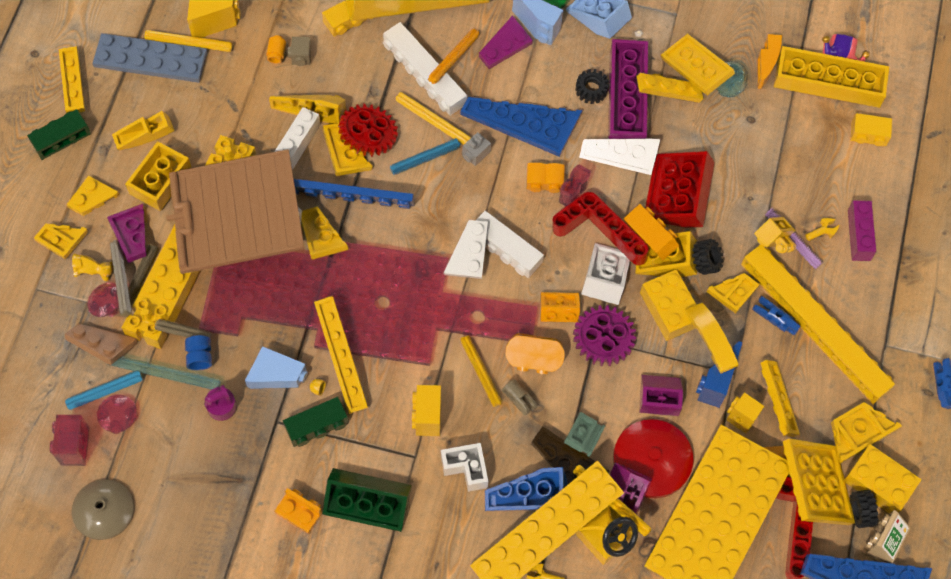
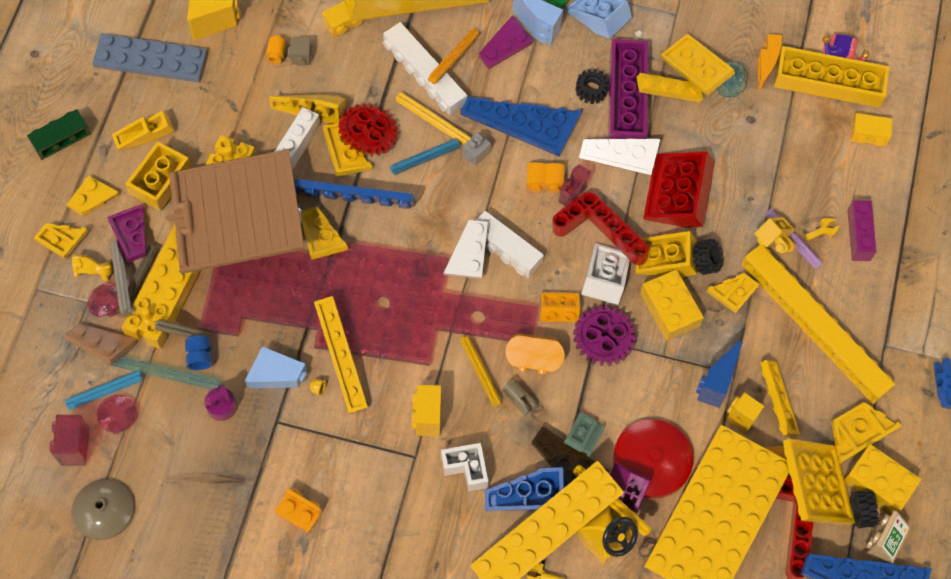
yellow plate [58,46,85,113] -> none
yellow axle [144,30,232,52] -> none
dark green brick [282,397,348,447] -> none
dark green slope [322,468,412,532] -> none
light orange brick [623,204,680,261] -> none
magenta slope [639,374,683,416] -> none
yellow slope [685,303,739,374] -> none
blue hinge [752,296,801,335] -> none

